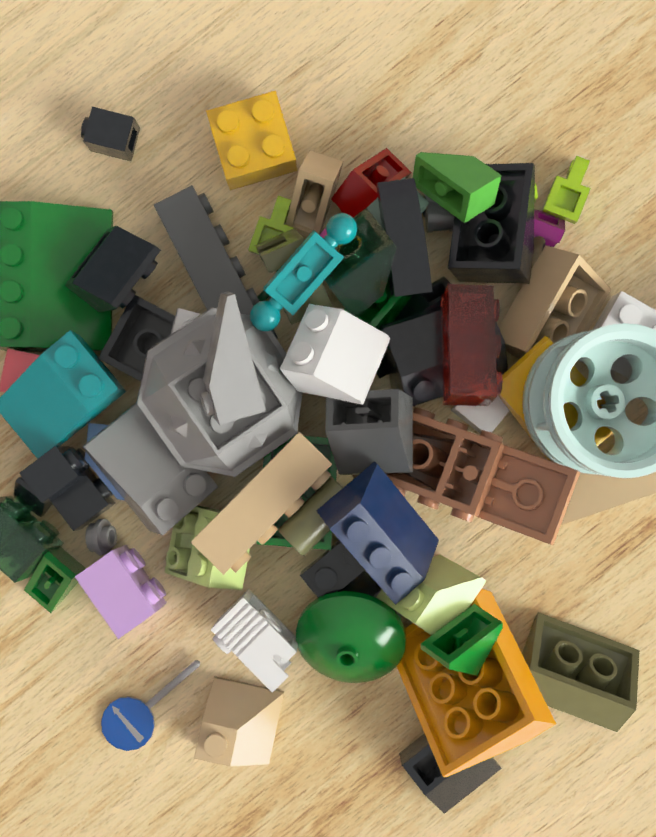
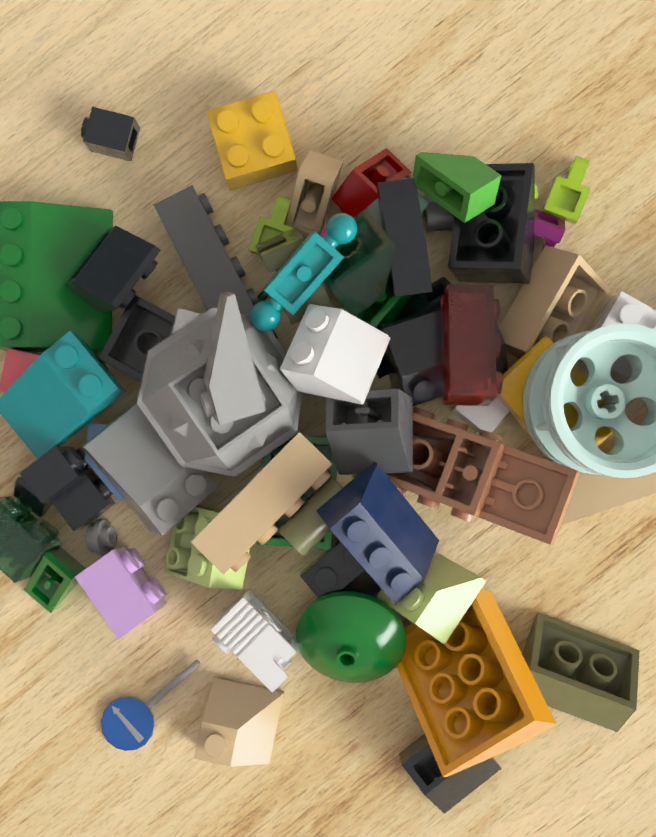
green slope [421,604,503,675] -> none

